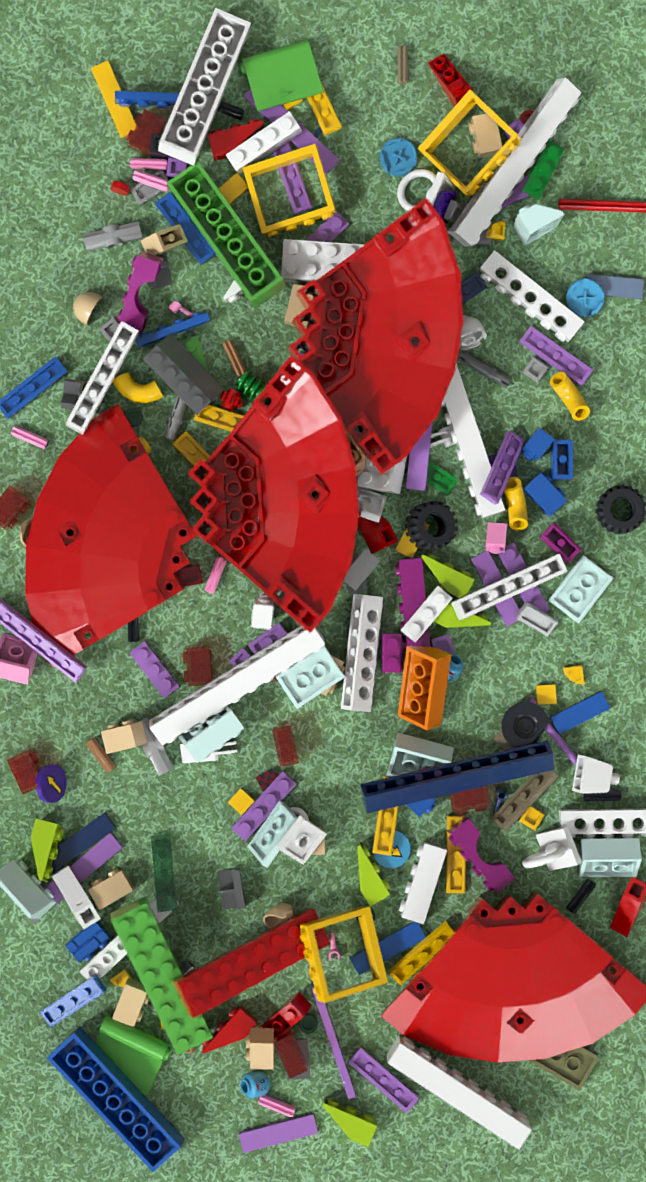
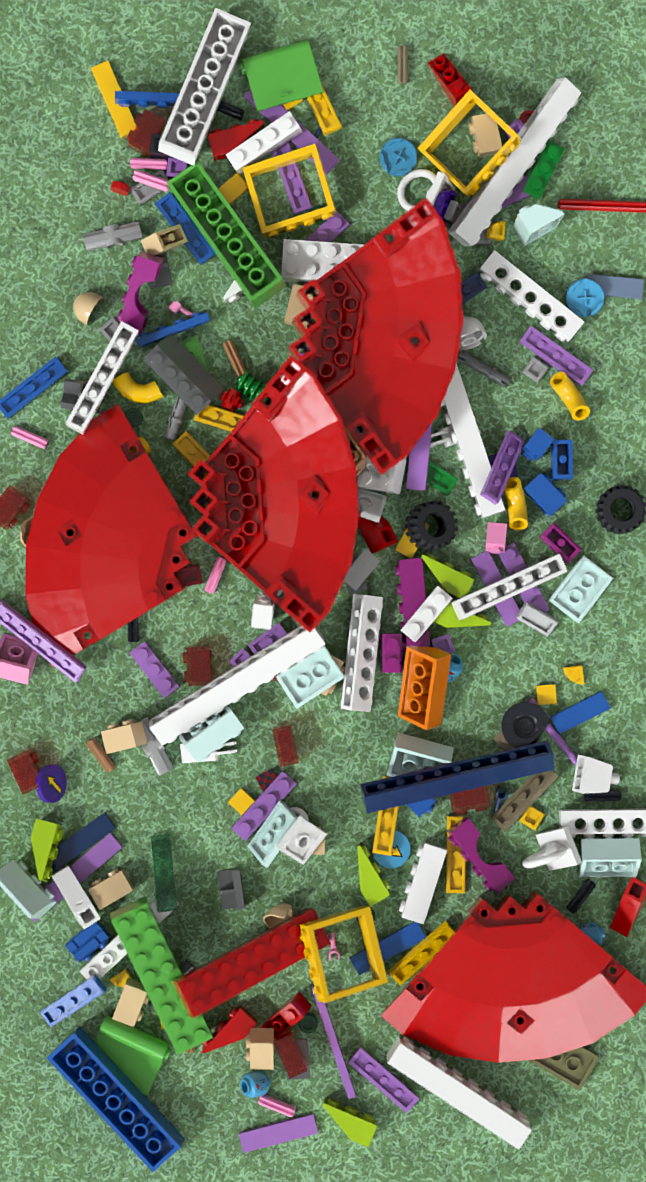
none -> dark azure head [578,922,605,946]

